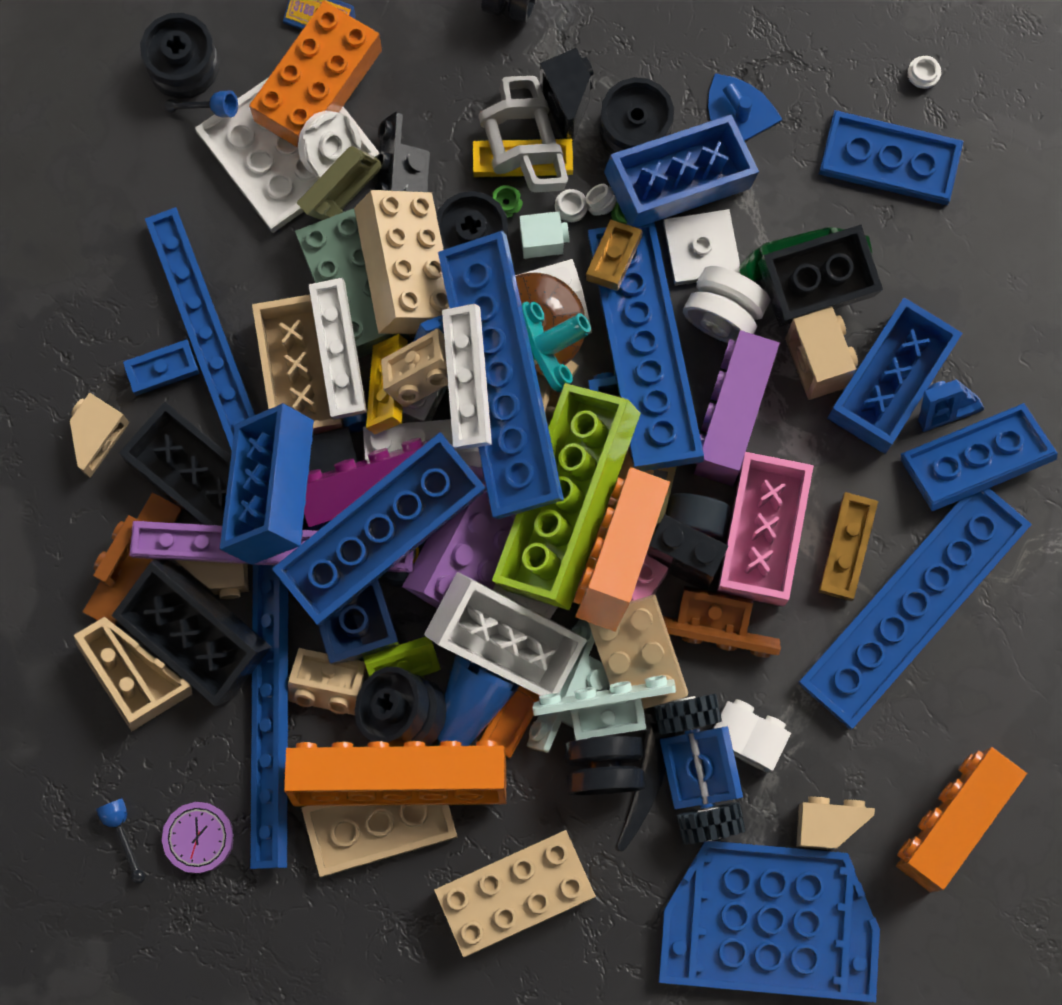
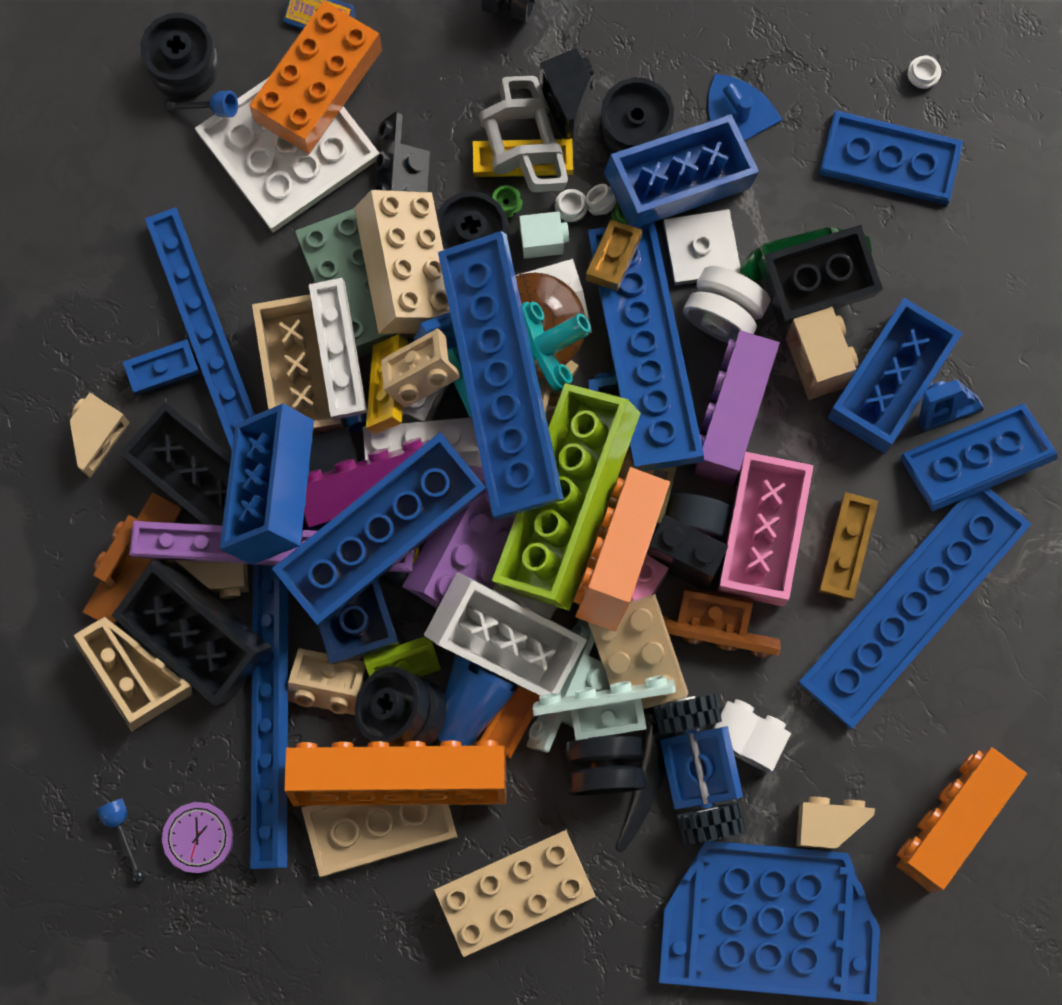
olive container [297,146,381,220] -> none
white tile [298,110,361,177] -> none
white plate [442,304,492,450] -> none

